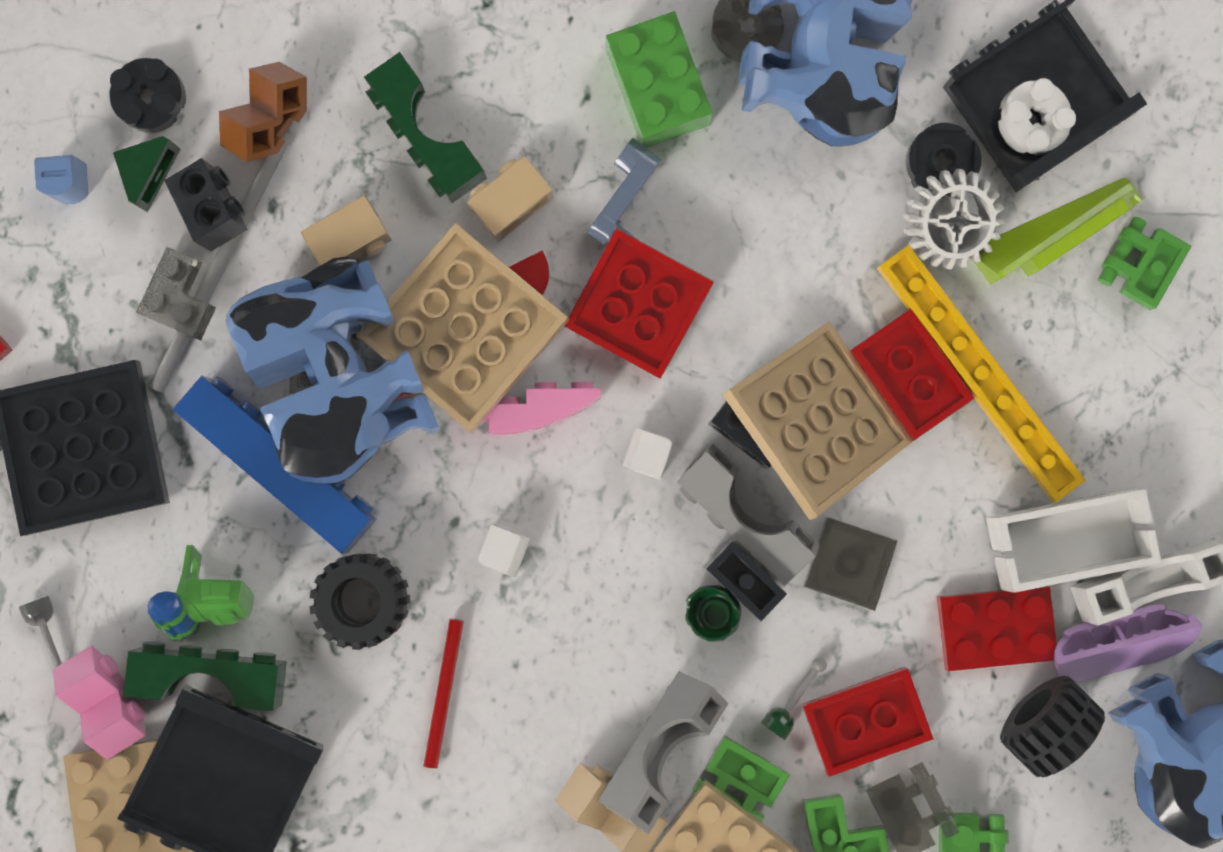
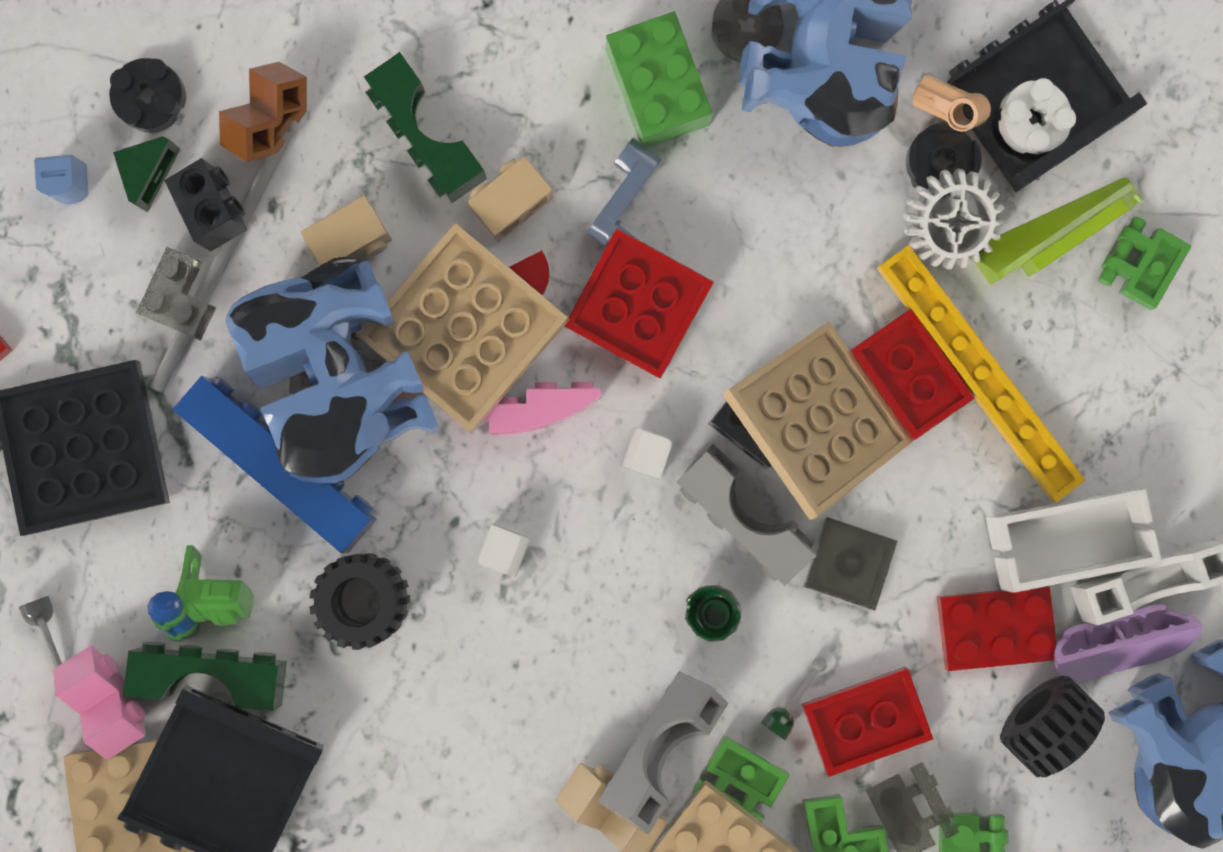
red bar [423,618,464,768] -> none
black brick [703,540,787,621] -> none
none -> light nougat piece [912,74,991,132]

